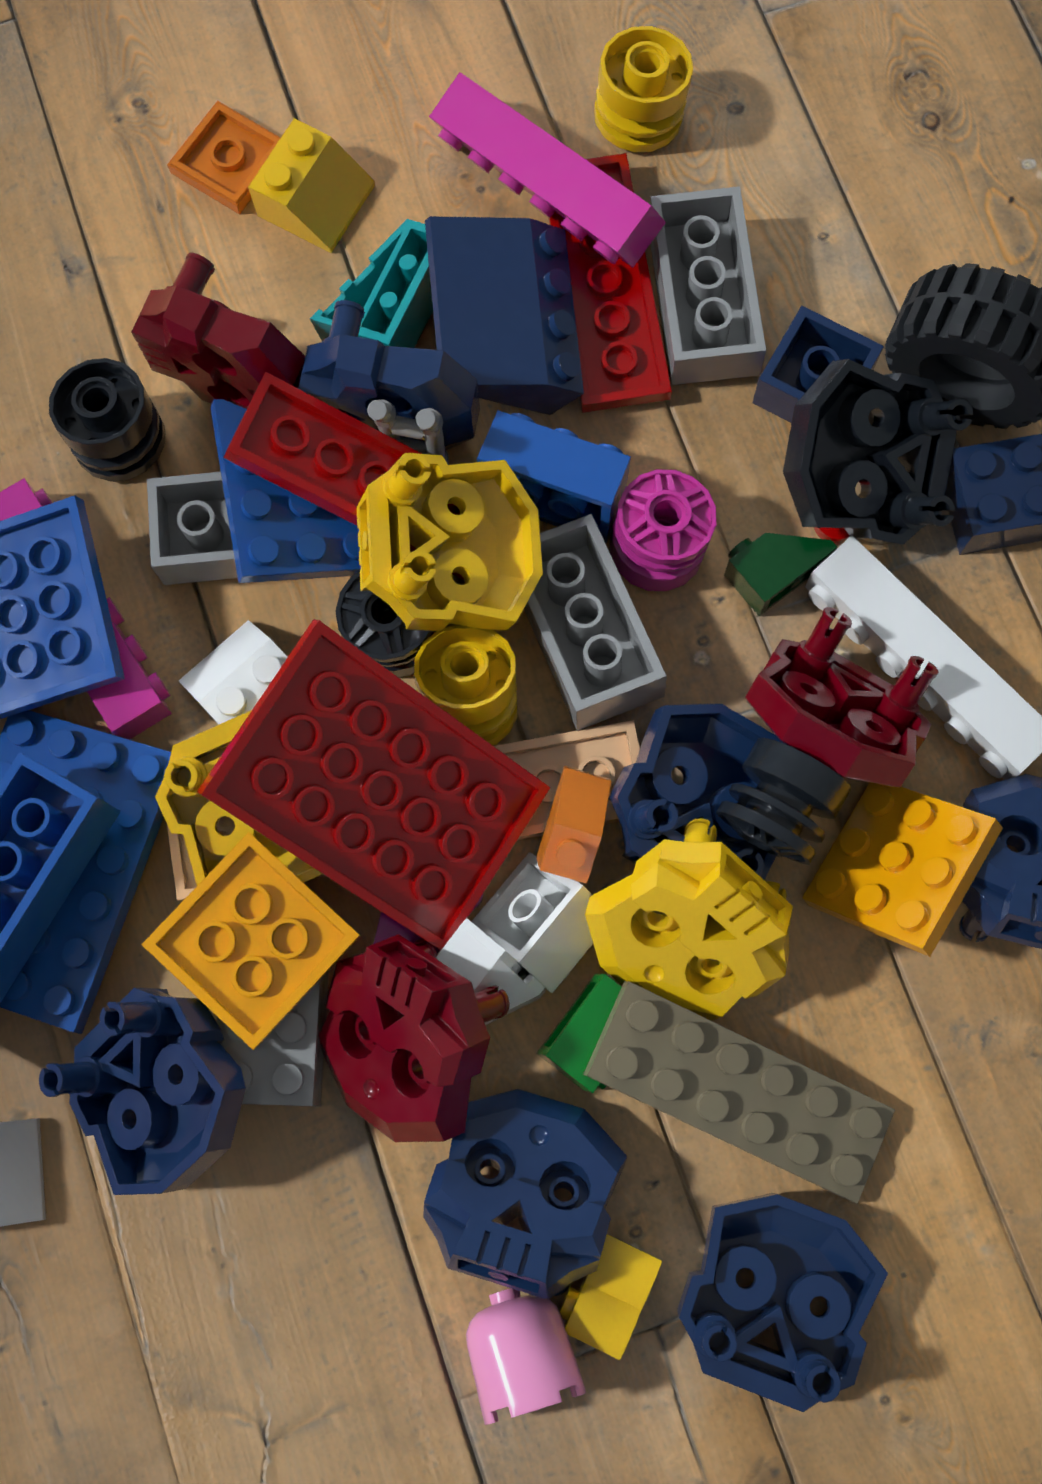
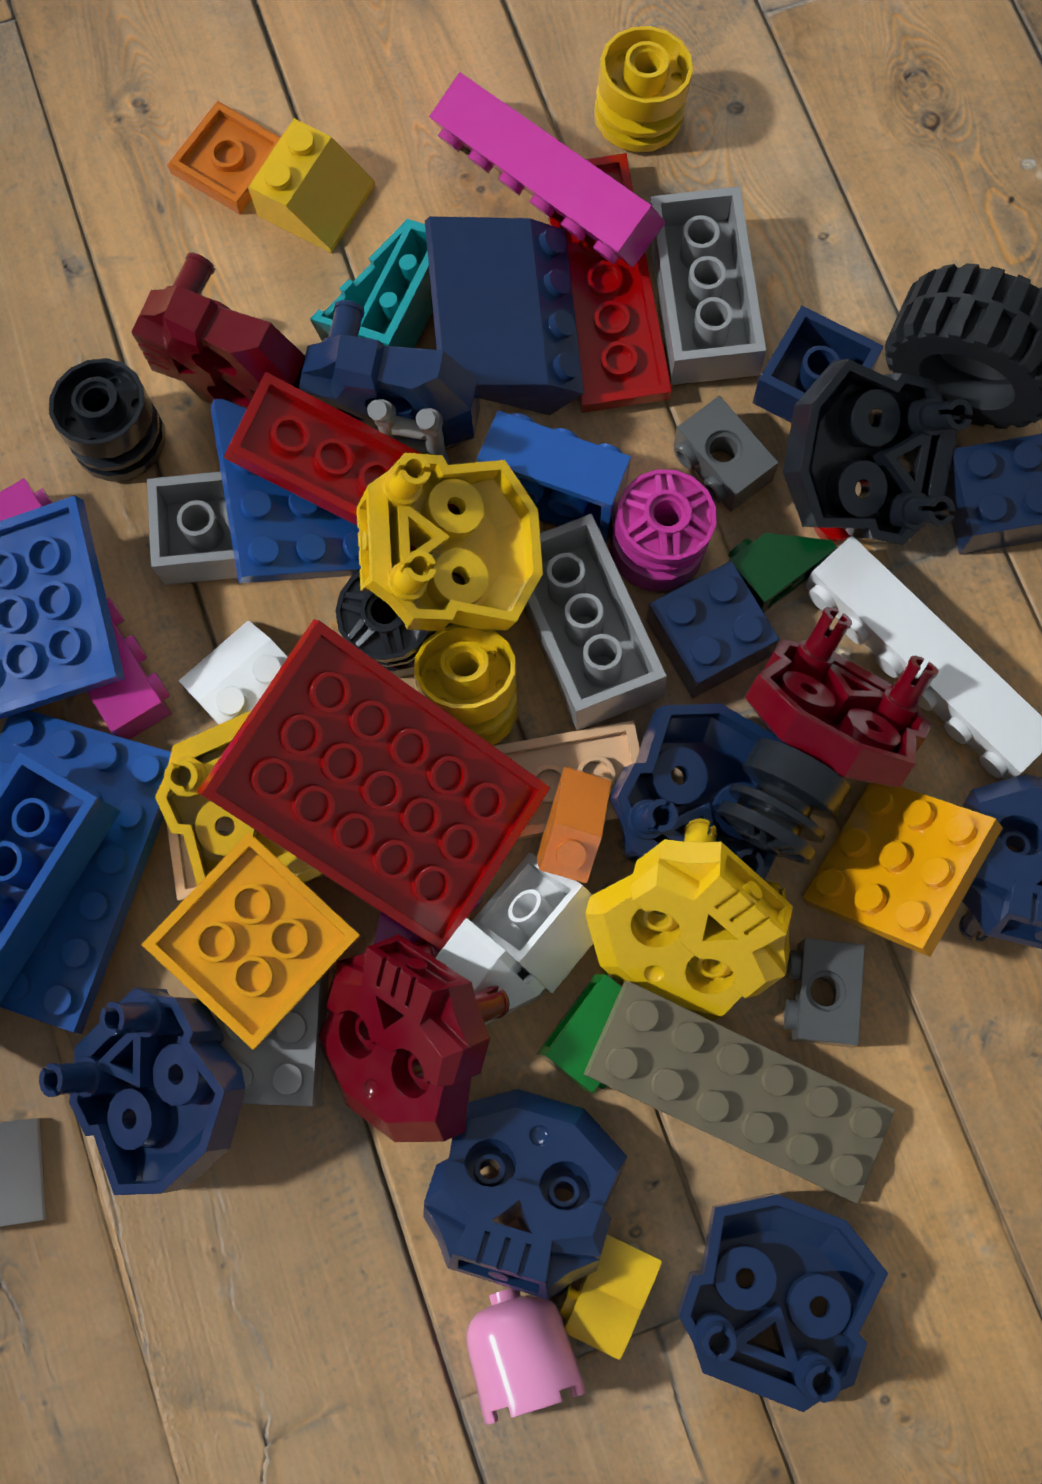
none -> dark blue brick [646,561,780,699]
none -> dark grey brick [674,395,779,512]
none -> dark grey brick [784,938,865,1048]

